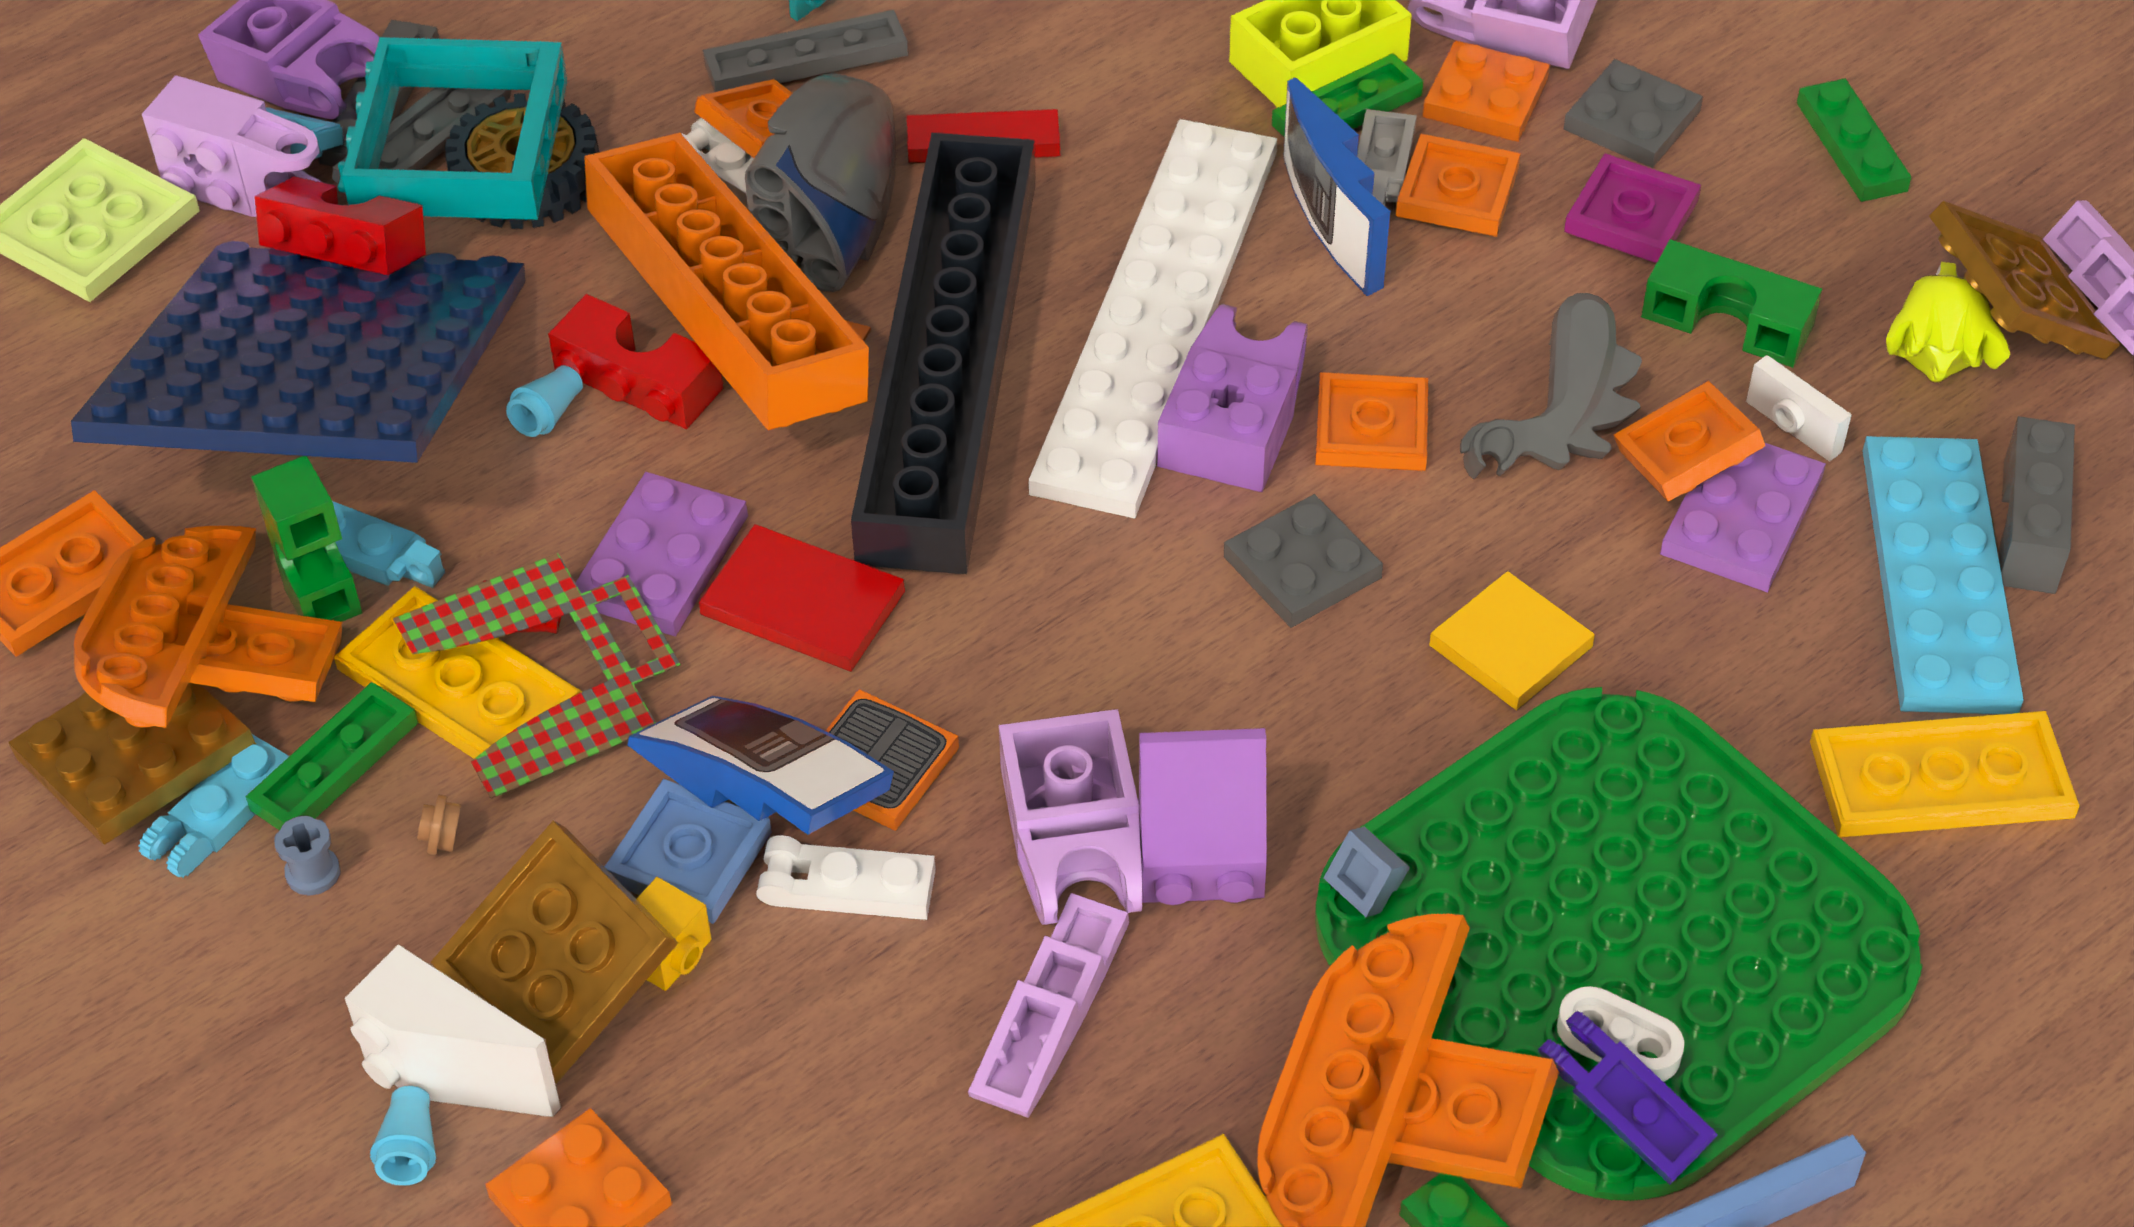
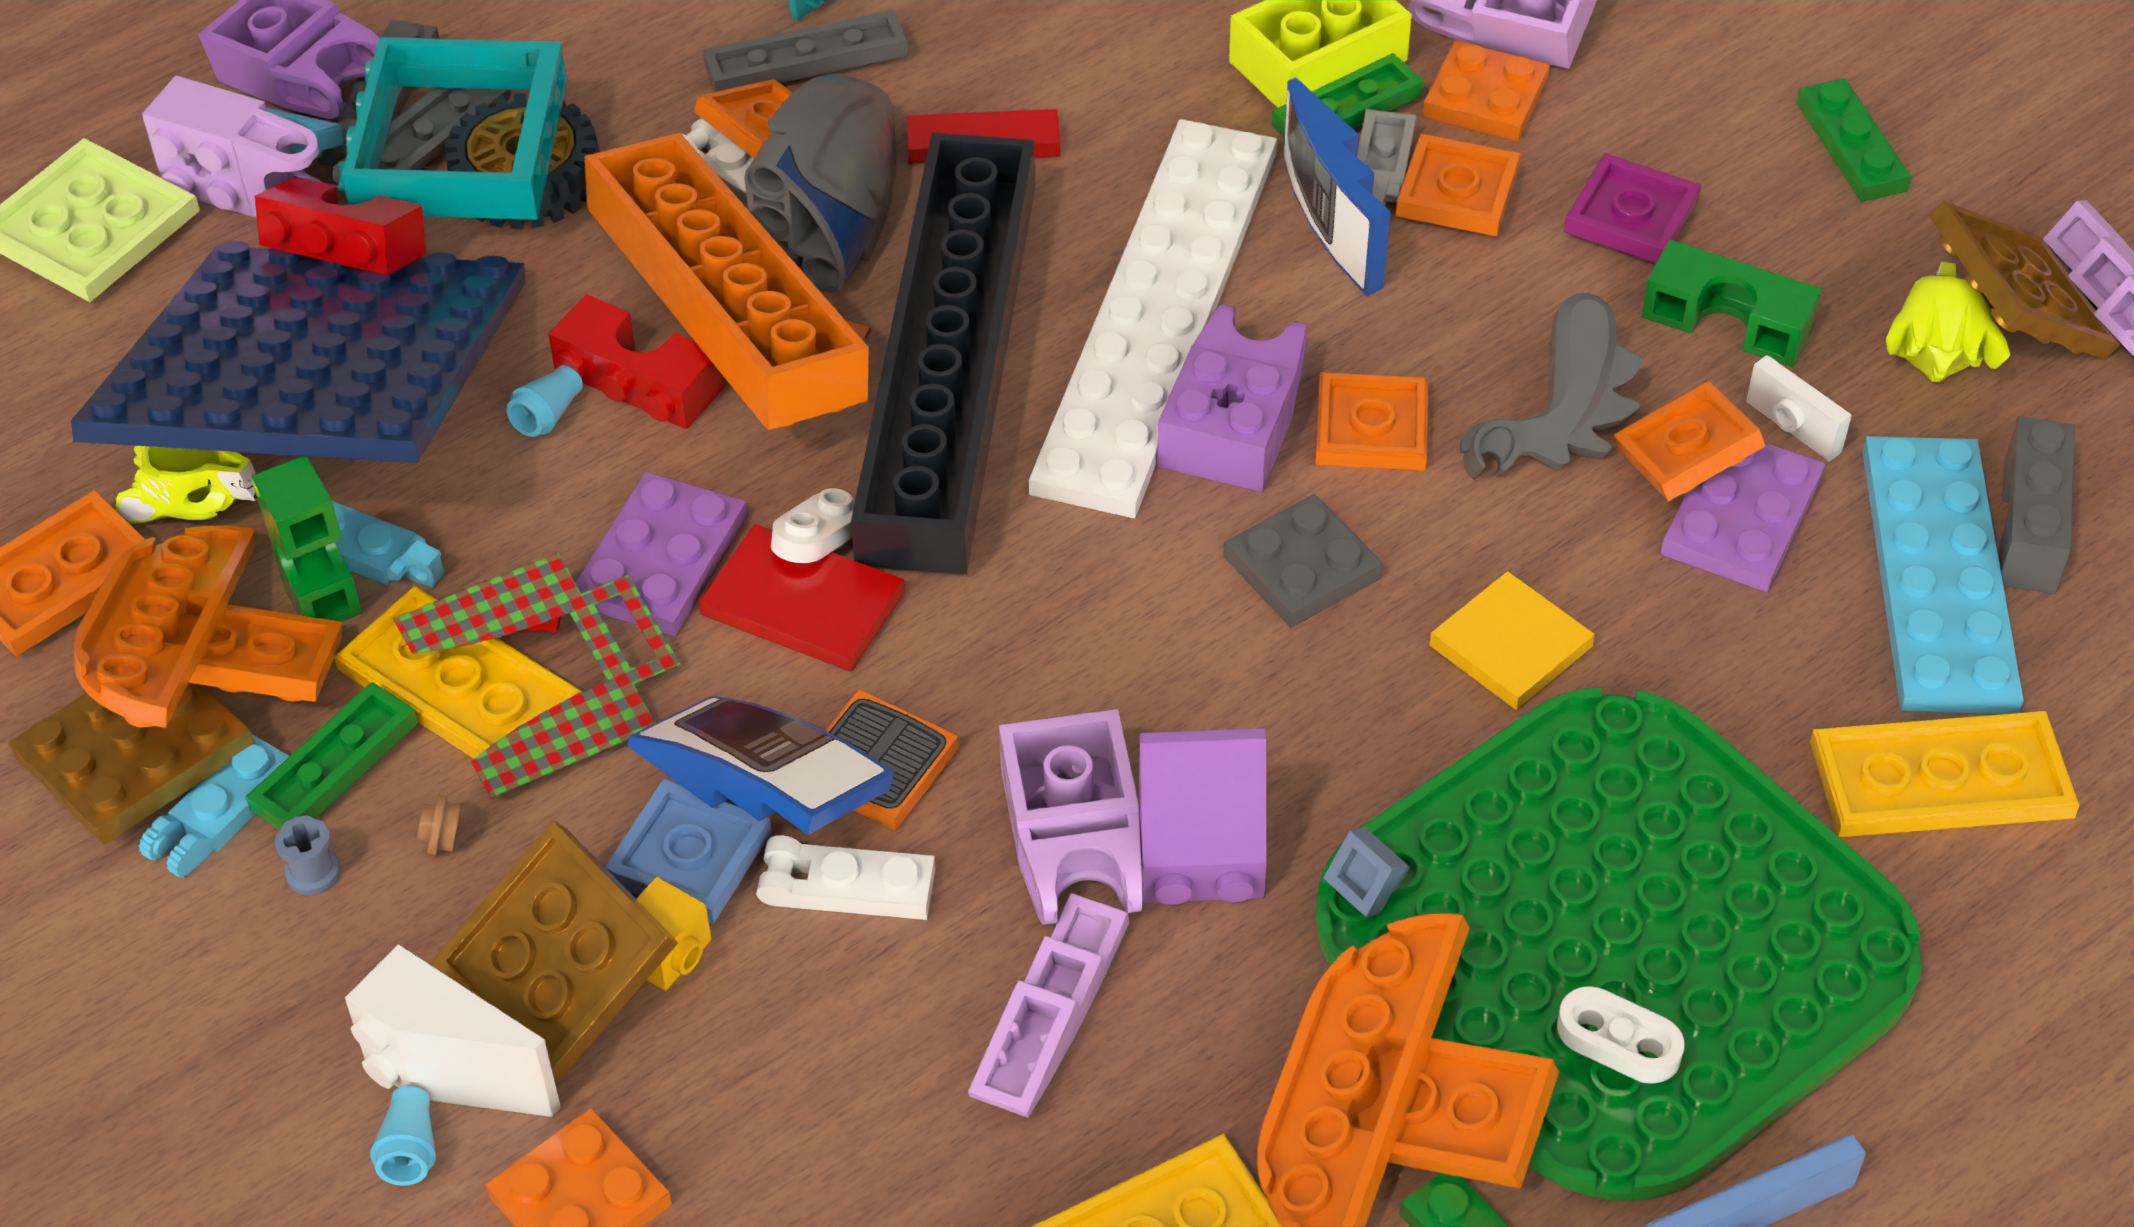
dark purple hinge [1538,1011,1717,1185] -> none
dark grey plate [1563,59,1703,168] -> none
none -> neon yellow piece [115,446,257,524]
none -> white plate [771,488,855,563]

